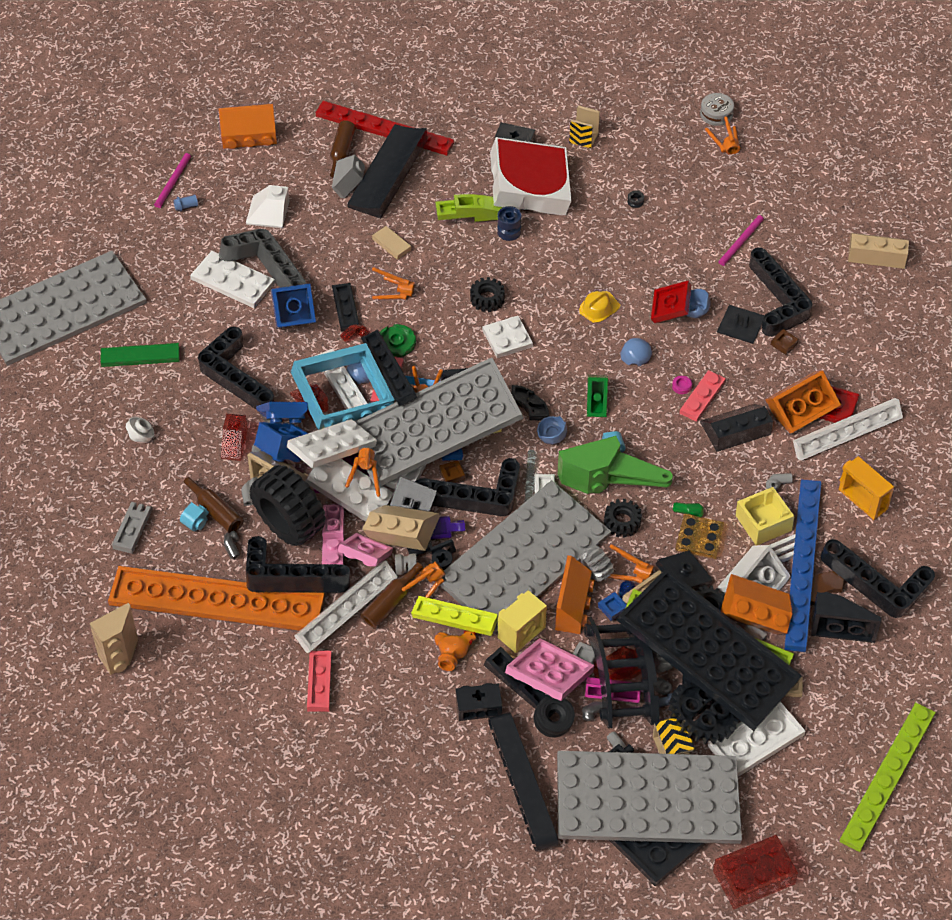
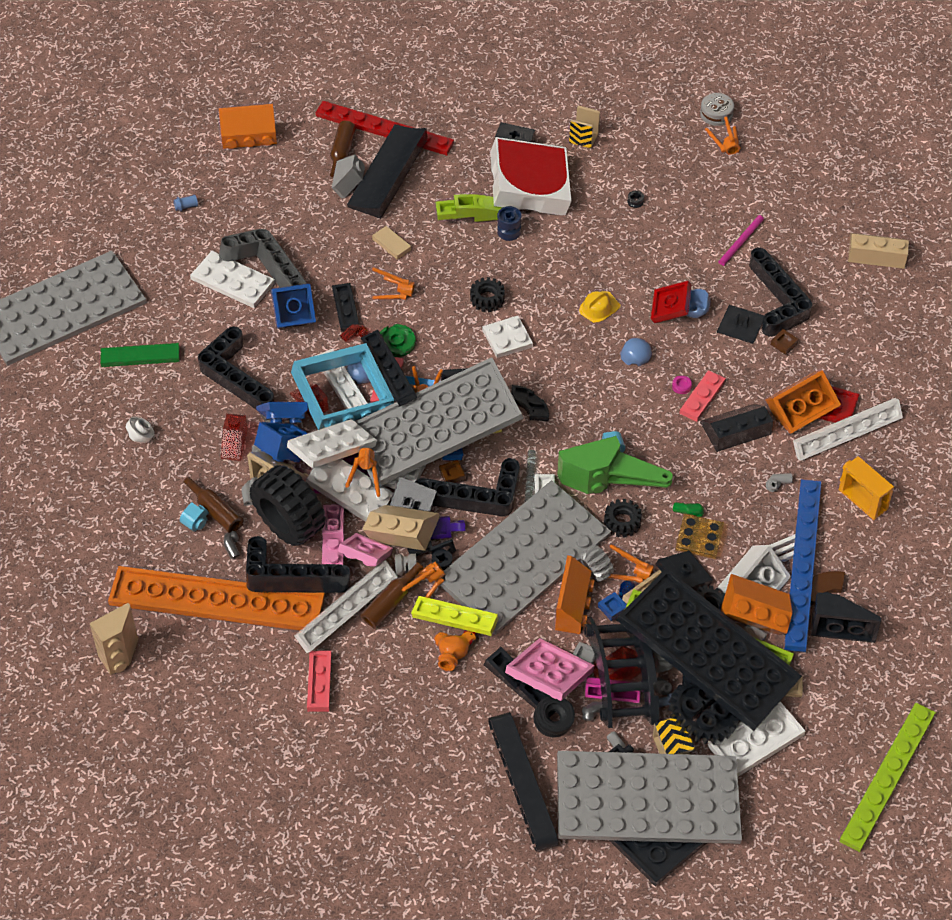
light grey hinge [112,502,152,554] -> none
dark pink bar [154,153,191,208] -> none
white slope [246,185,289,228] -> none
black brick [455,683,502,721] -> none
light yellow container [498,590,547,653] -> none
medium blue hair [537,416,567,445] -> none
green slope [587,374,608,417] -> none
clear red brick [713,834,798,909] -> none
light yellow container [736,487,794,546] -> none
black beam [820,539,935,618] -> none

